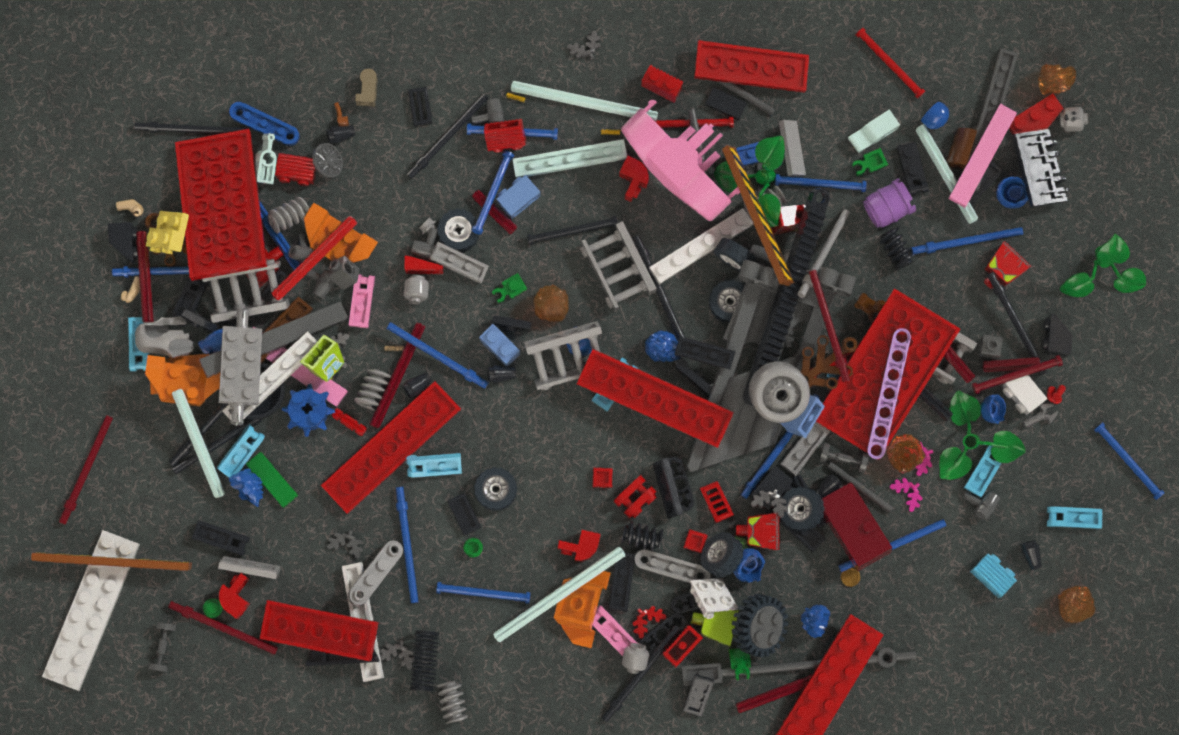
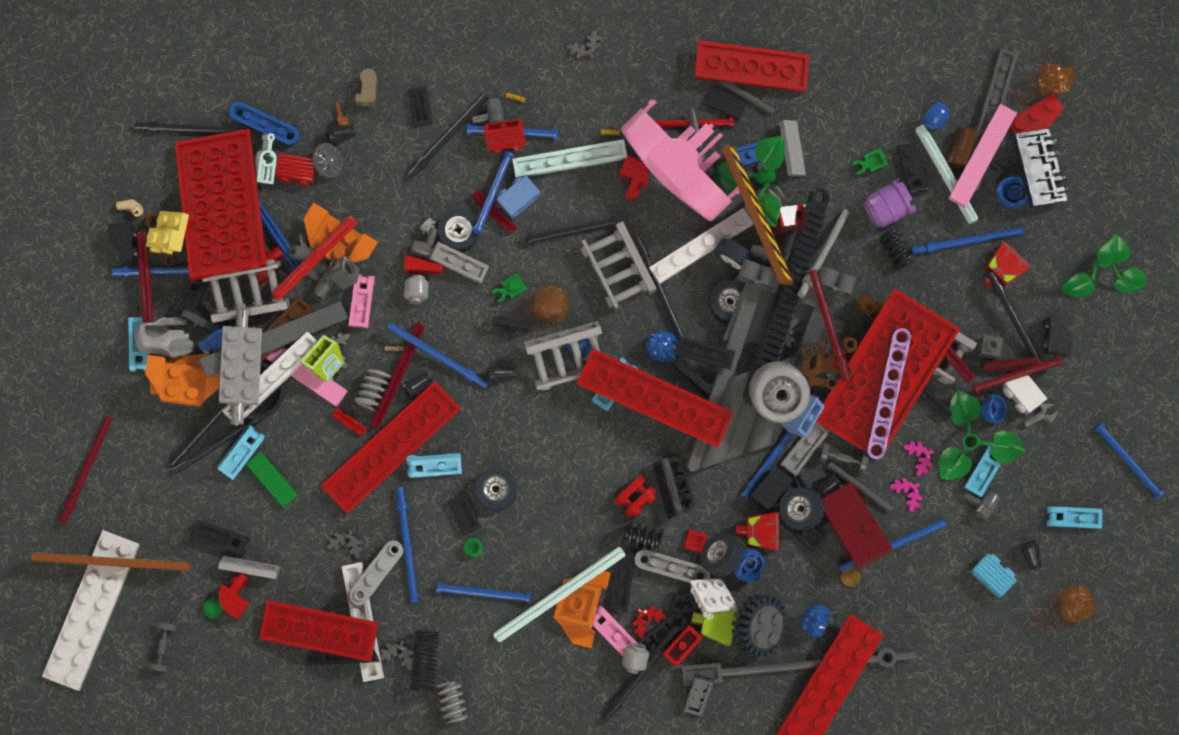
tan arm [121,276,140,303] -> none
dark red bar [168,601,278,655] -> none
light aqua axle [172,389,225,498] -> none
blue hair [229,468,263,507] -> none
light grey piece [268,197,309,234] -> none
blue brick [282,384,335,437] -> none
medium blue brick [479,324,520,367] -> none
light aqua axle [511,81,658,121] -> none
red brick [558,530,601,562] -> none
red tile [593,468,613,488] -> none
red brick [641,65,683,103] -> none
red slope [700,481,734,524] -> none
green plate [729,648,751,680] -> none
dark red axle [736,675,812,713] -> none
flat silver animal [751,489,787,518] -> none
blue bar [775,174,866,192] -> none
light aqua piece [848,109,900,153] -> none
red bar [855,28,926,99] -> none
clear orange hair [887,434,925,474] -> none
red plate [1047,385,1066,404] -> none
light grey head [1060,107,1088,132] -> none

